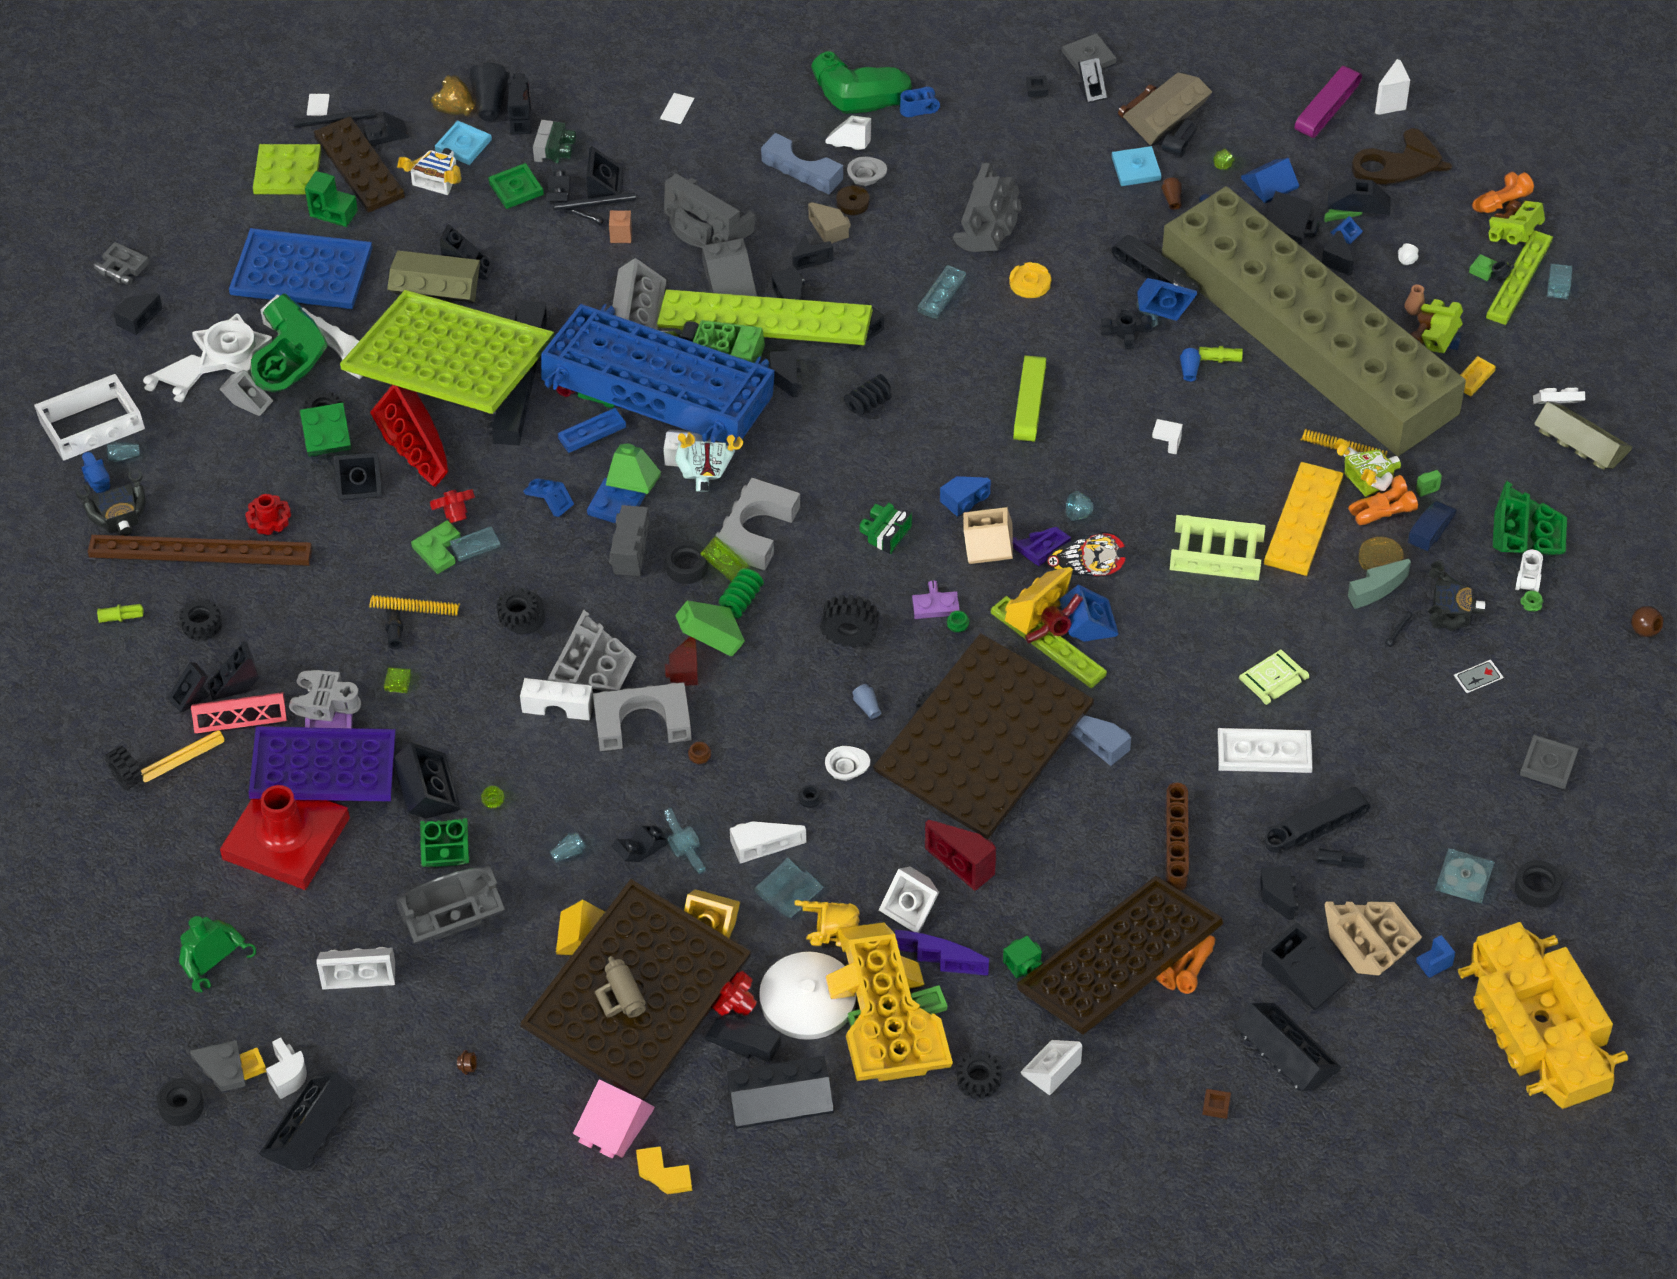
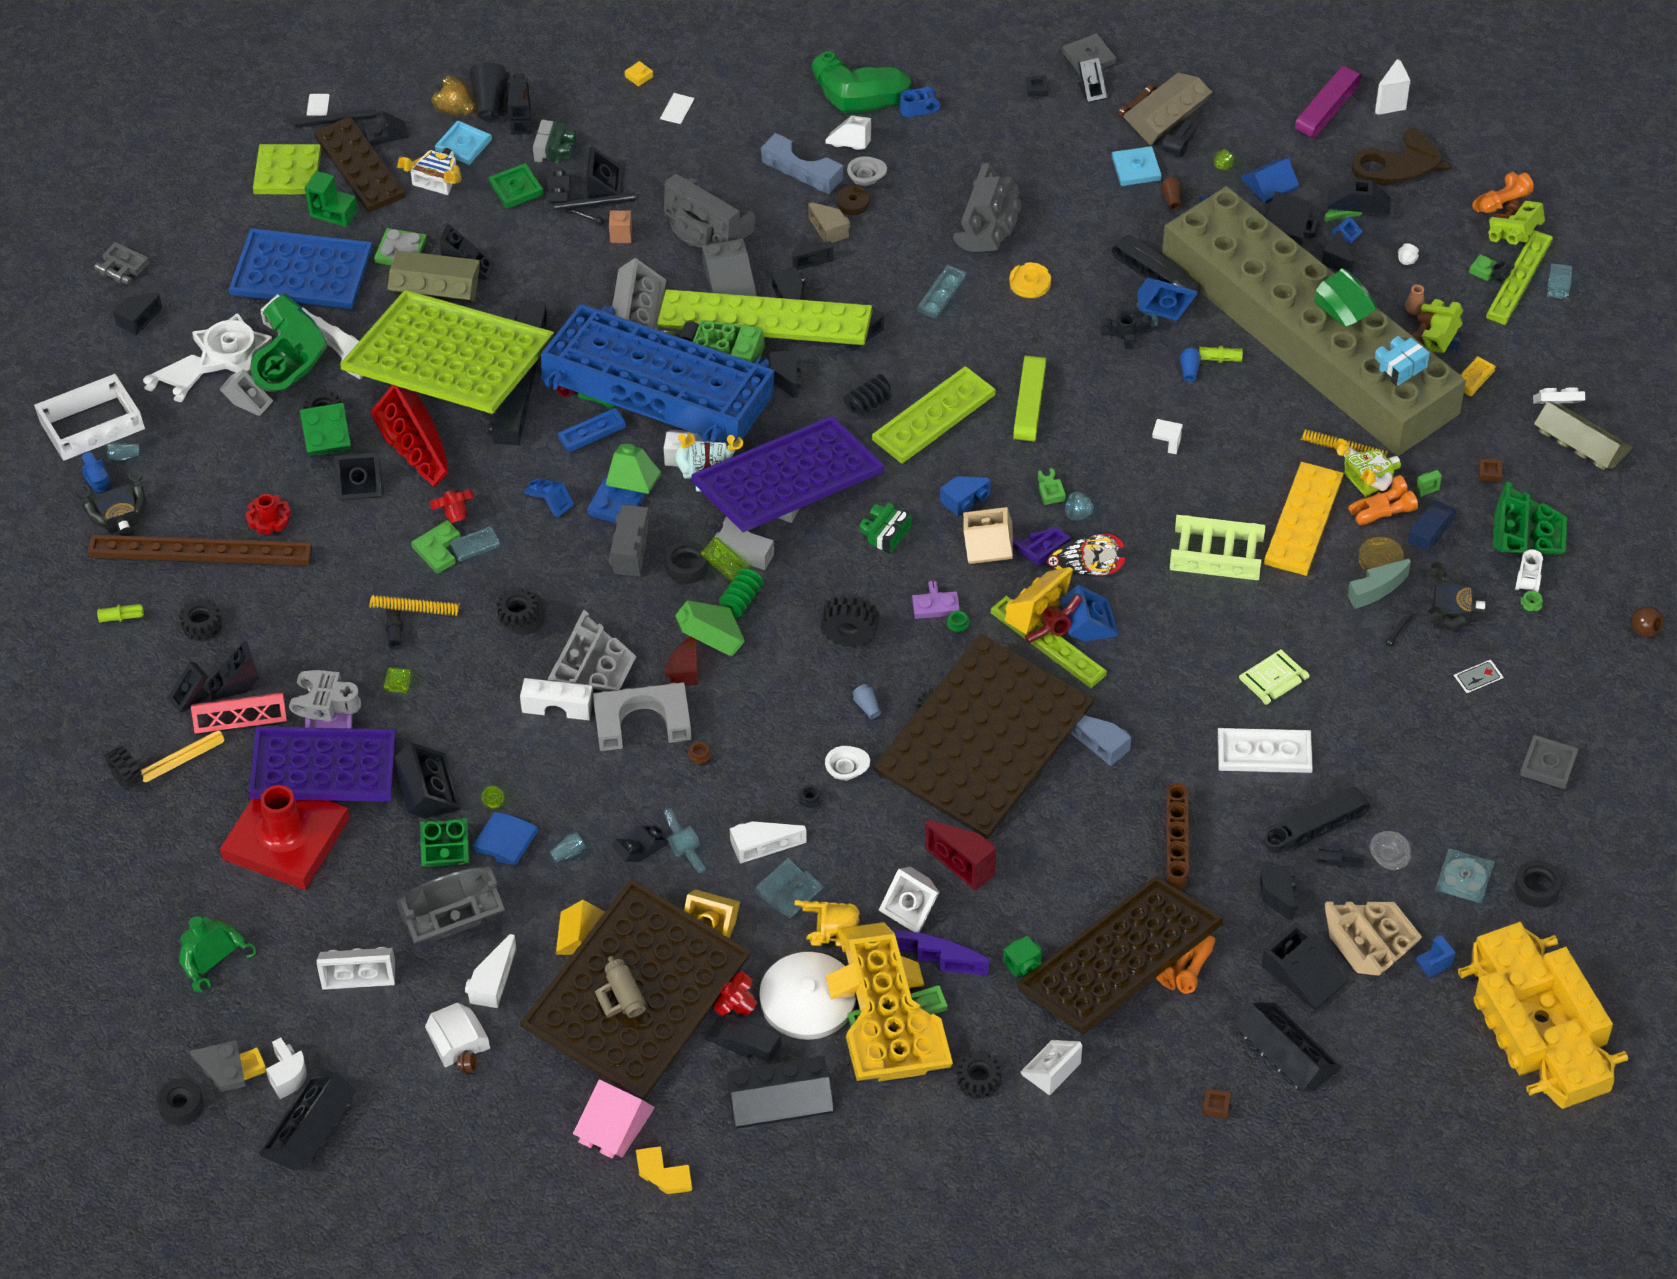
none -> light grey piece [374,228,427,265]
none -> white slope [425,1003,490,1067]
none -> white slope [465,934,516,1008]
none -> blue slope [472,812,538,865]
none -> yellow plate [625,61,653,87]
none -> dark purple plate [691,416,885,532]
none -> lime plate [872,366,996,464]
none -> bright green plate [1038,468,1066,505]
none -> green slope [1314,268,1377,327]
none -> clear piece [1370,831,1410,870]
none -> medium azure hips [1375,336,1430,387]
none -> reddish brown plate [1479,459,1502,482]

